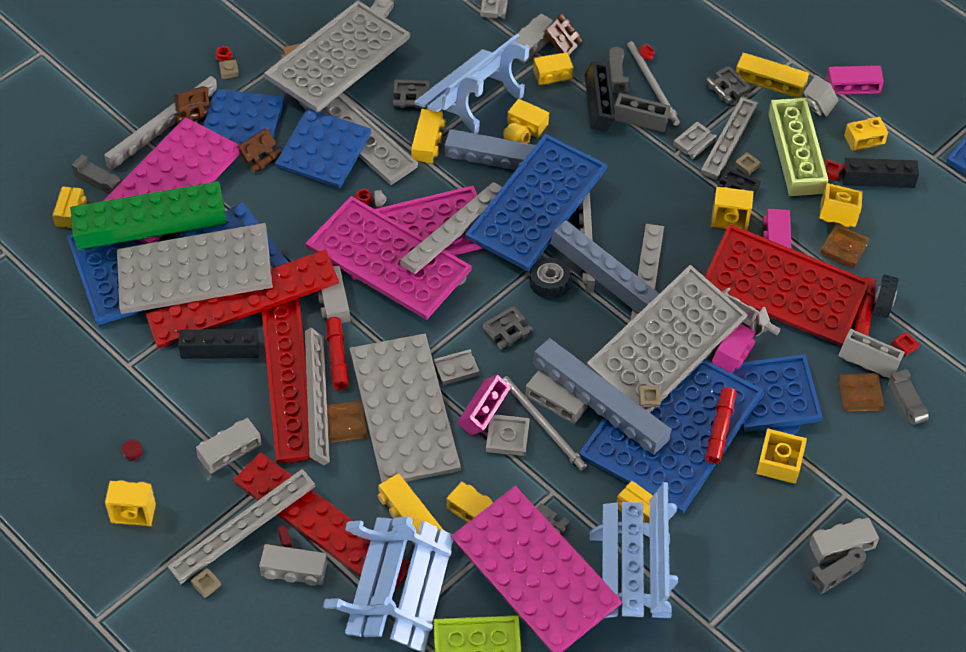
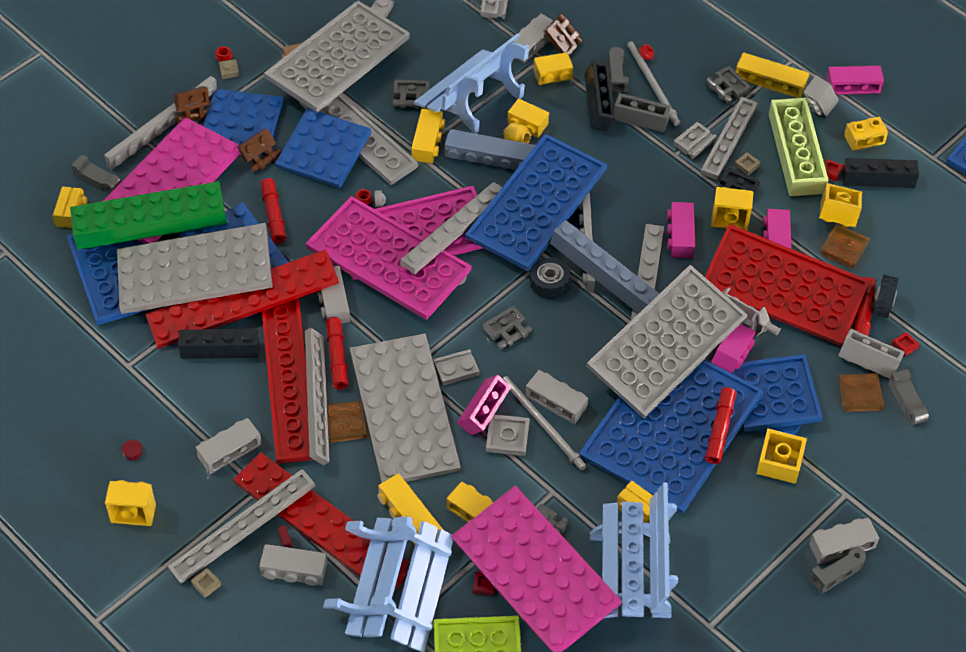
sand blue brick [533,338,672,455] -> none
dark tan plate [639,385,661,407] -> none
none -> red piece [260,178,286,244]
none -> dark red tile [473,572,495,596]
none -> dark pink brick [667,202,695,258]

